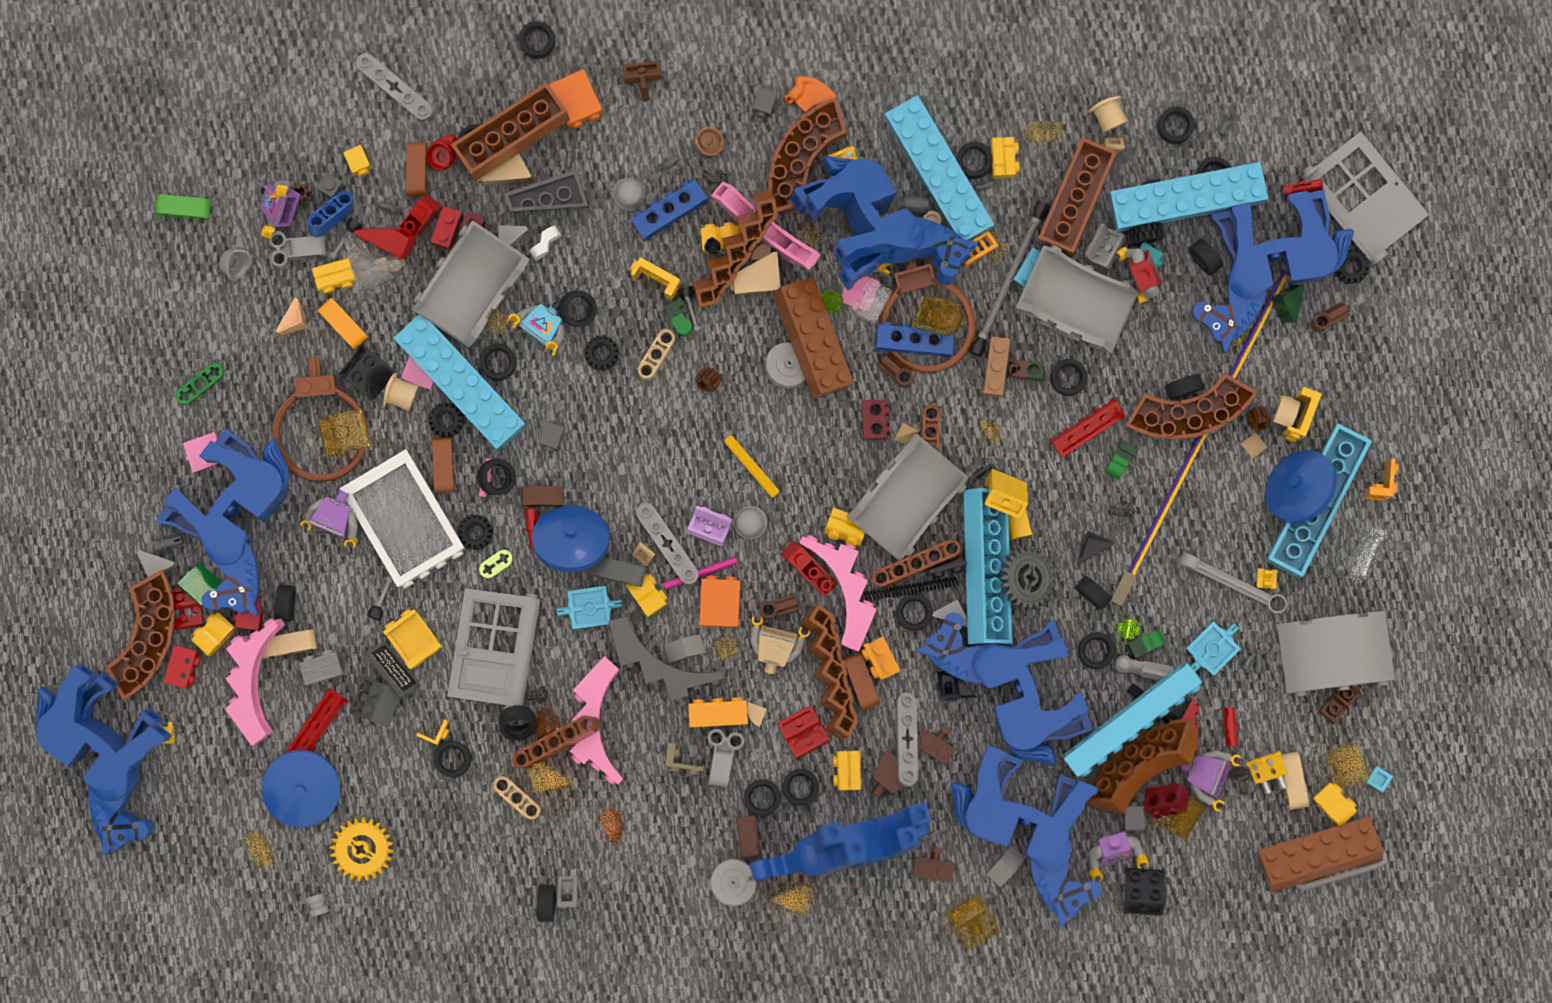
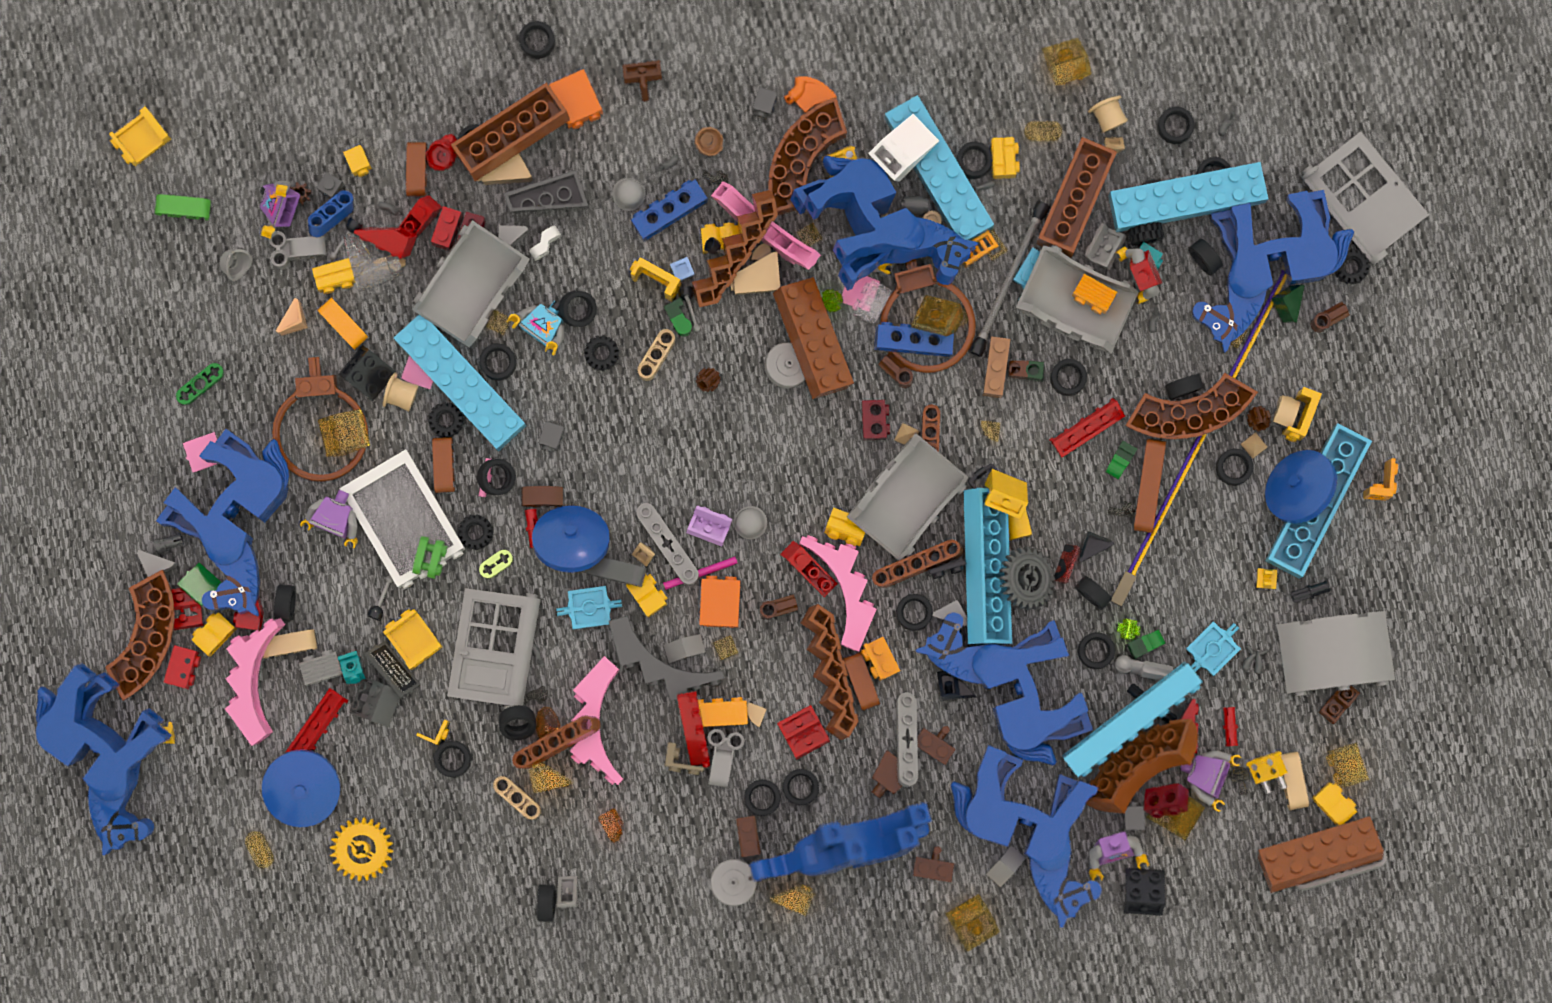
light grey wheel [305,893,329,917] -> none
light grey piece [356,53,433,121] -> none
yellow axle [724,435,779,498] -> none
tan torso [750,616,810,674] -> none
yellow brick [833,751,861,791] -> none
black piece [862,576,958,601] -> none
light grey piece [1179,553,1287,614] -> none
red pin [1283,178,1324,197] -> none
clear arch [1347,527,1390,584] -> none
medium azure plate [1365,766,1393,793] -> none
none -> yellow panel [109,106,171,166]
none -> teal brick [338,651,366,685]
none -> bright green brick [412,536,448,579]
none -> light blue plate [670,257,695,281]
none -> red hinge [677,691,710,767]
none -> white slope [868,114,939,182]
none -> clear yellow slope [1042,38,1092,86]
none -> clear red slope [1054,544,1080,584]
none -> light orange brick [1072,274,1117,315]
none -> dark orange beam [1134,439,1166,533]
none -> black tyre [1216,448,1254,486]
none -> black axle [1291,580,1330,603]

